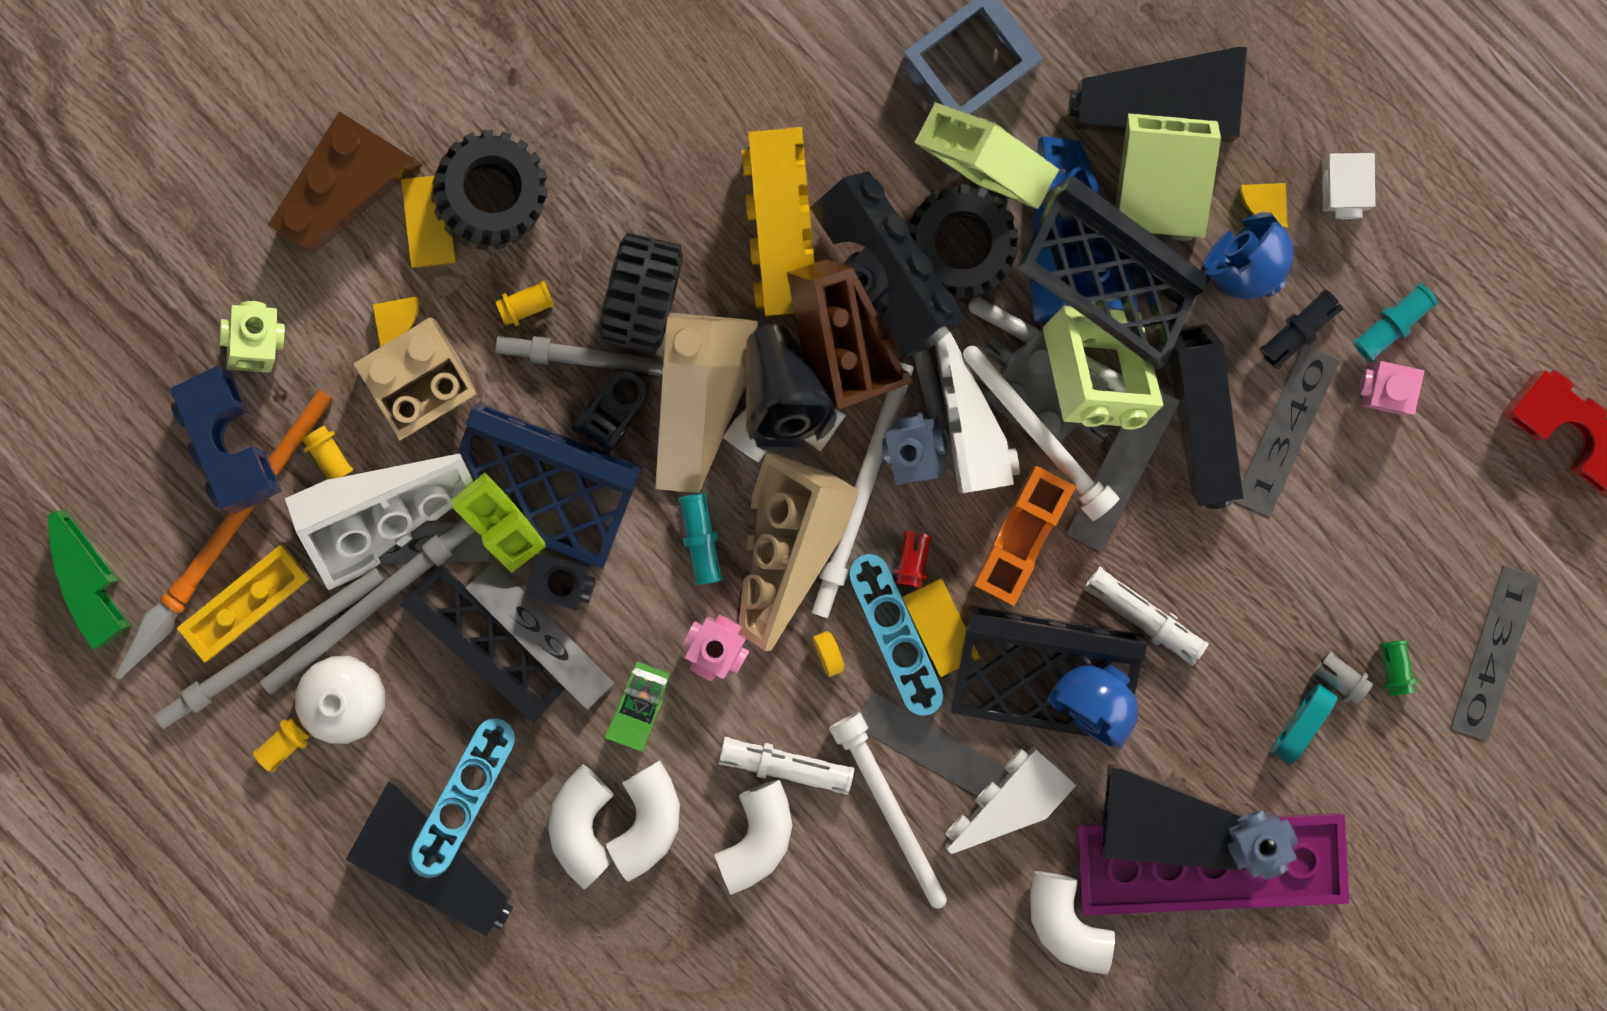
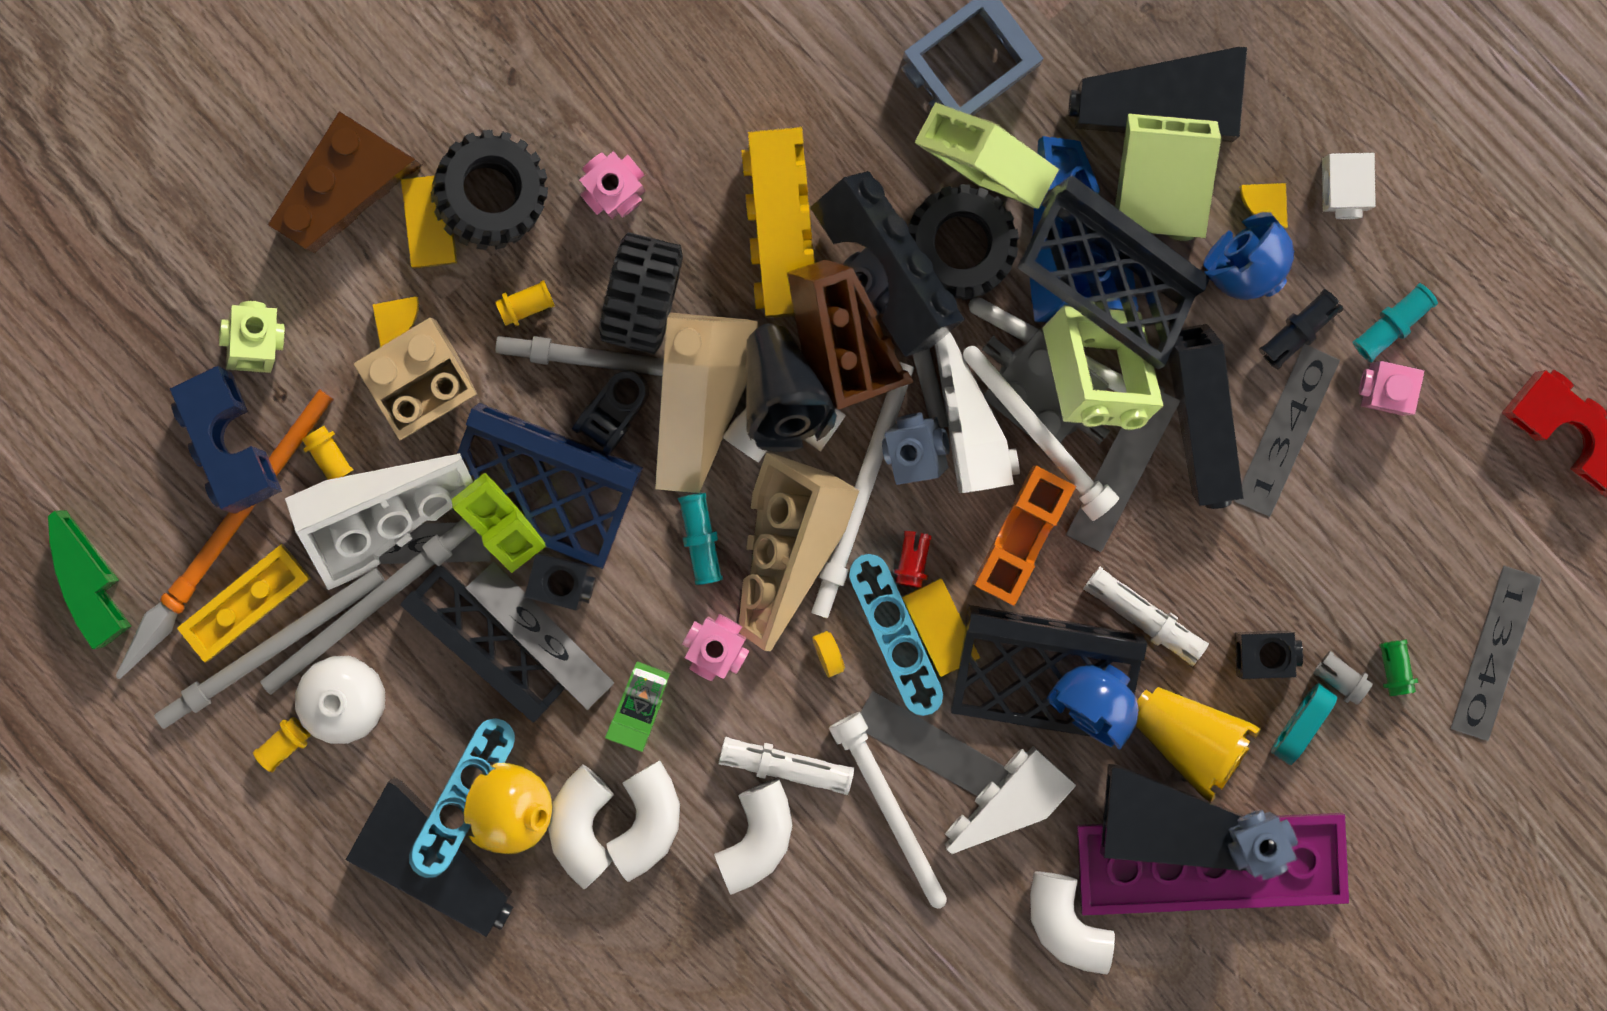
none -> yellow cylinder [464,763,552,854]
none -> bright pink brick [580,151,645,219]
none -> yellow cone [1136,687,1261,803]
none -> black brick [1235,630,1303,679]

